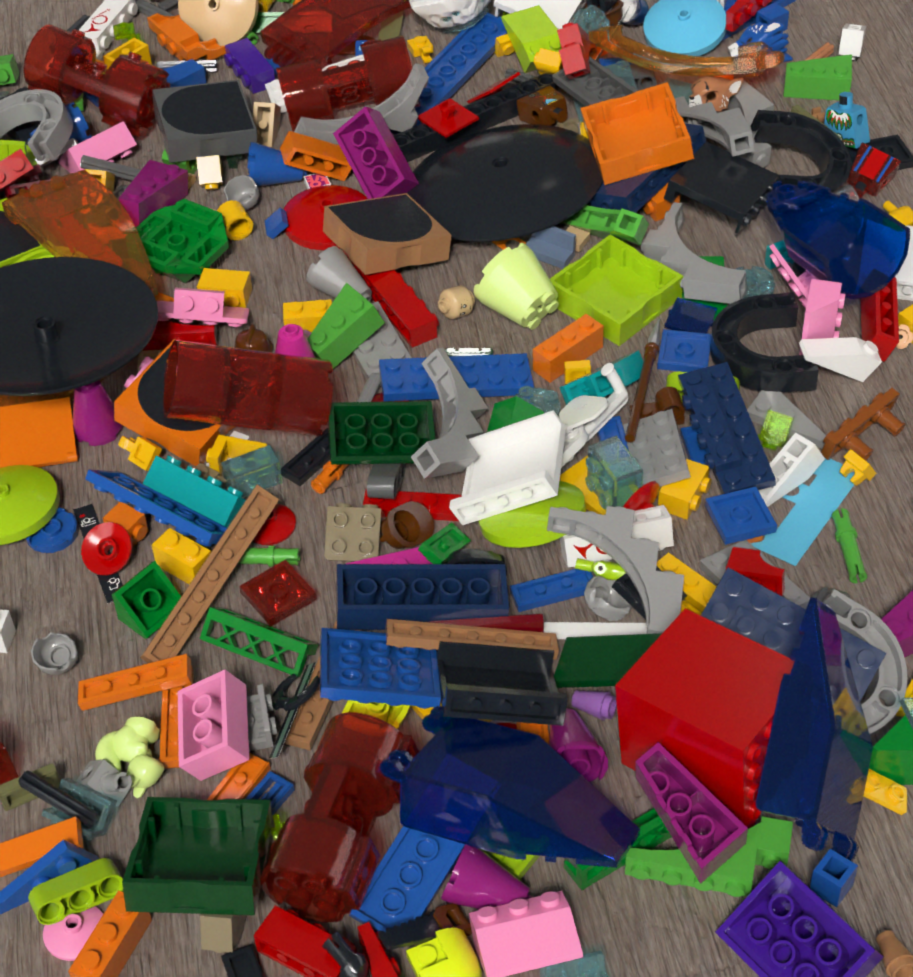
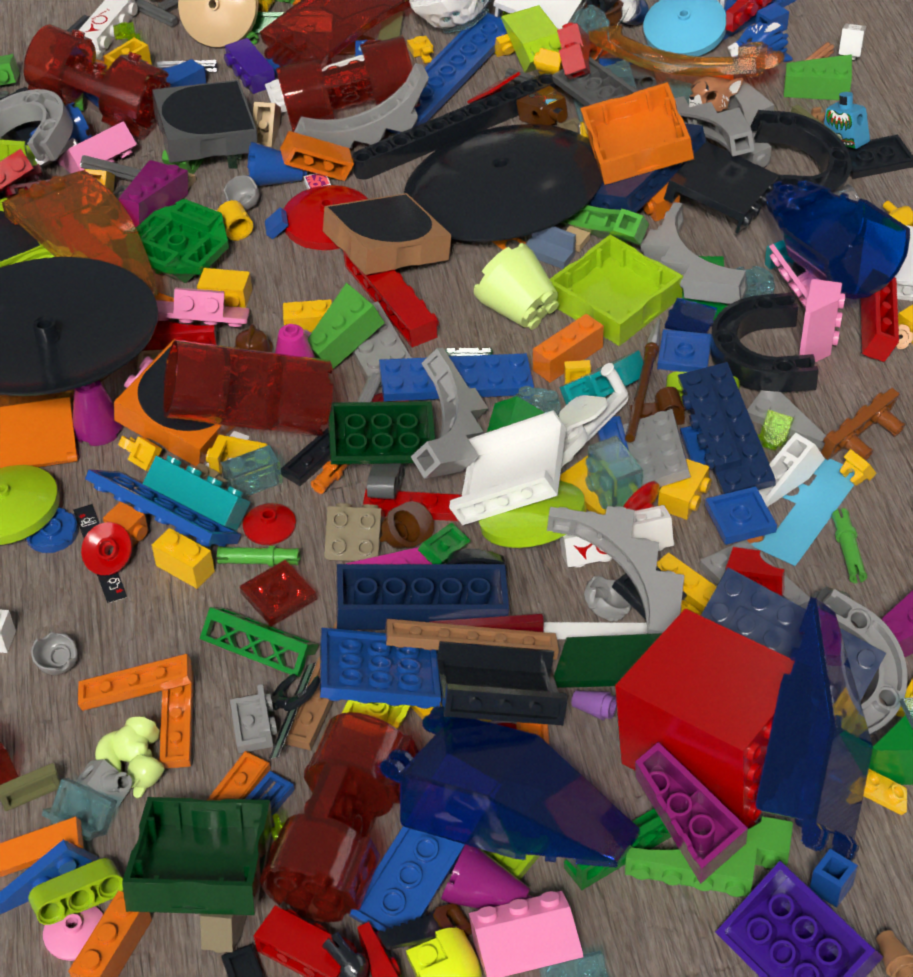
black axle [18,771,99,828] -> none
green slope [112,561,181,639] -> none
medium nougat plate [140,484,279,663] -> none
orange bracket [147,13,226,61] -> none
bright pink brick [178,670,249,781] -> none
slope [196,155,223,190] -> none
light grey cone [306,246,372,302] -> none
magenta slope [333,106,419,199] -> none
red piece [418,98,479,138] -> none
tan head [438,285,475,319] -> none
blue tile [510,569,593,612] -> none
magenta cone [548,708,608,790] -> none
lime piece [575,558,626,580] -> none
white slope [799,337,882,382] -> none
clear red torso [847,142,901,198] -> none

